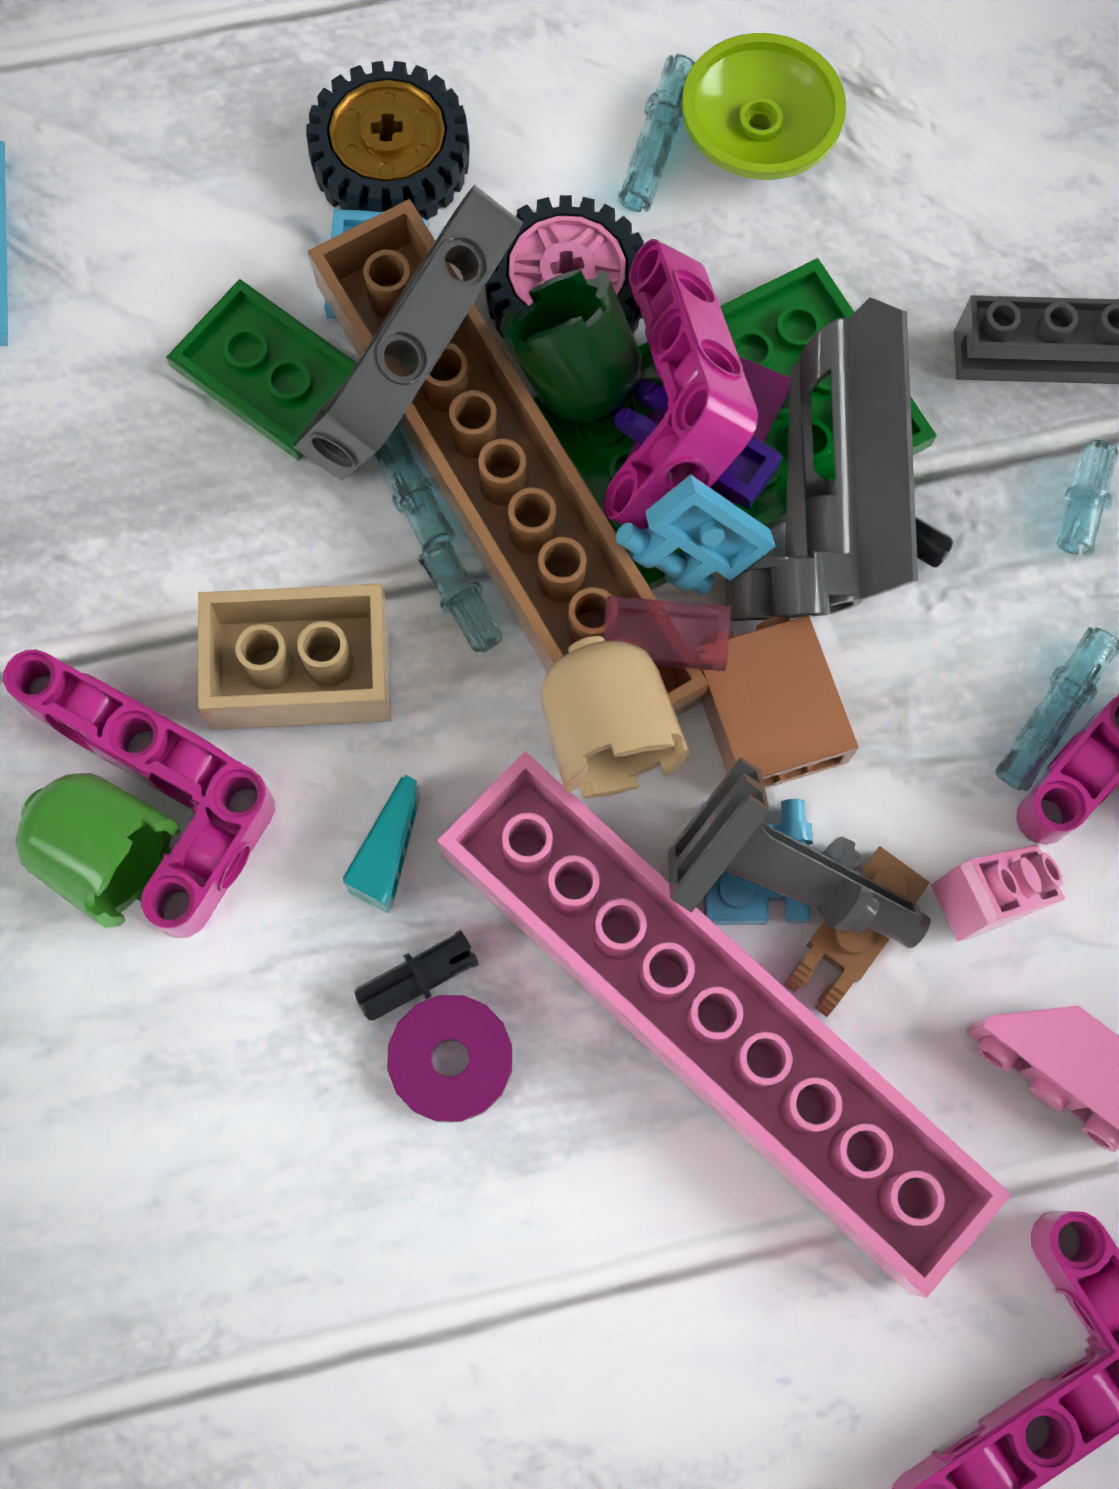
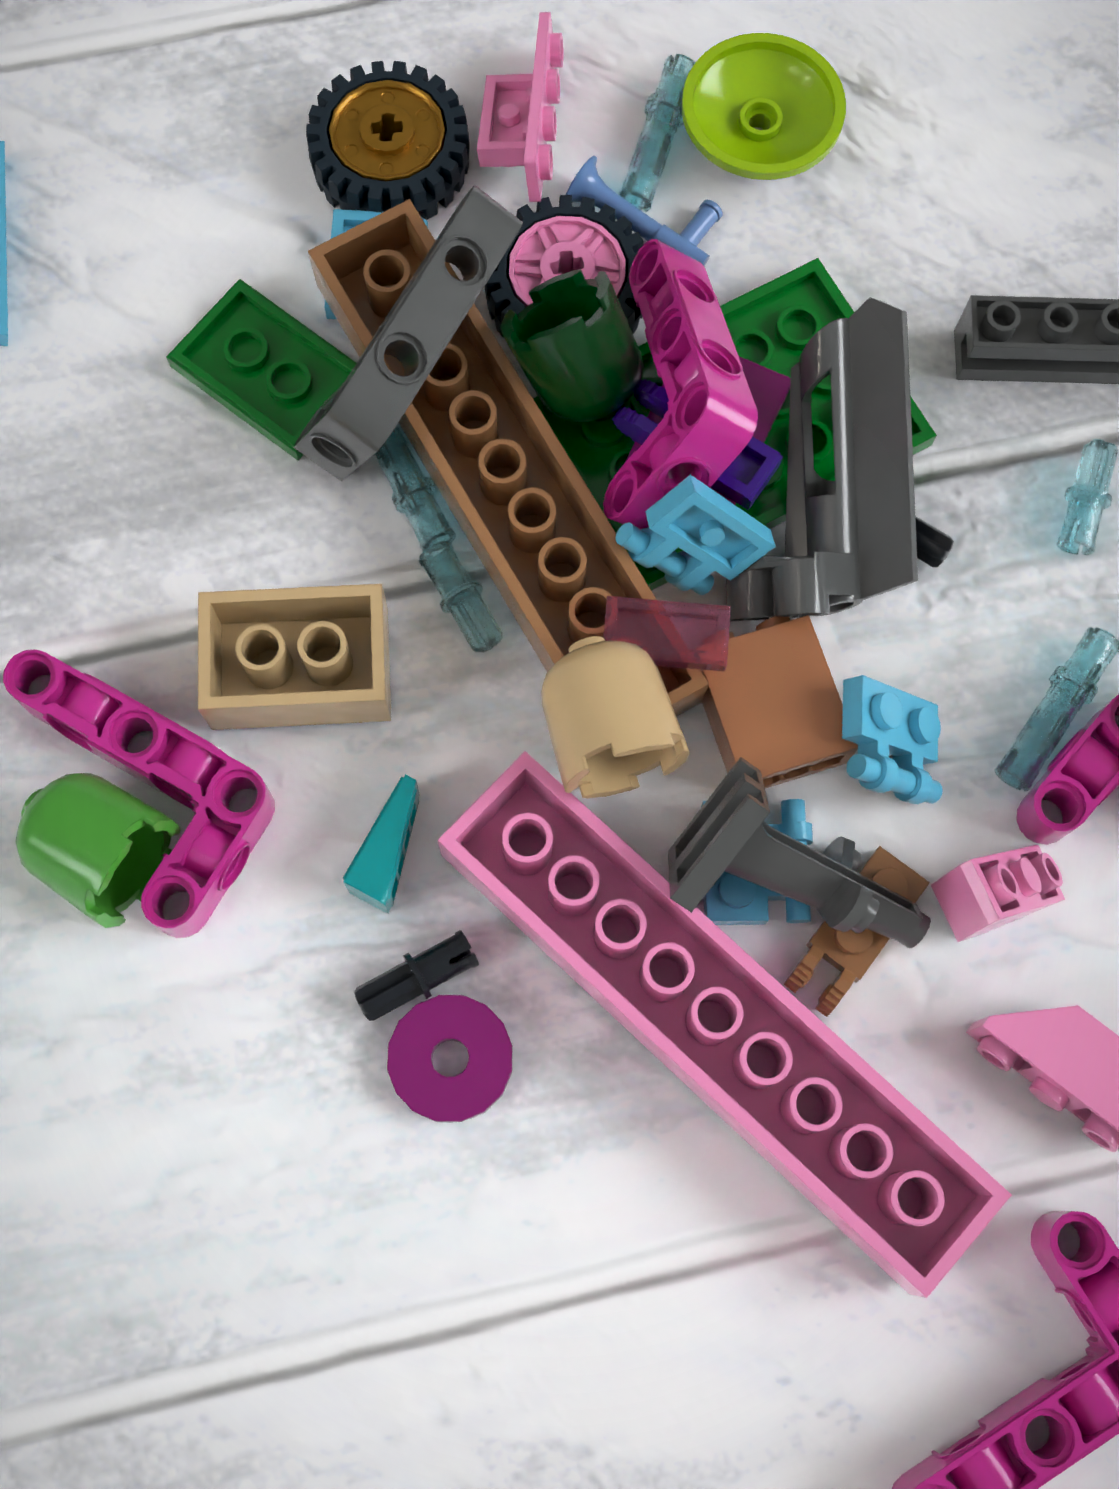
none -> bright pink bracket [477,12,564,202]
none -> medium blue piece [566,156,723,266]
none -> medium azure plate [842,675,943,805]

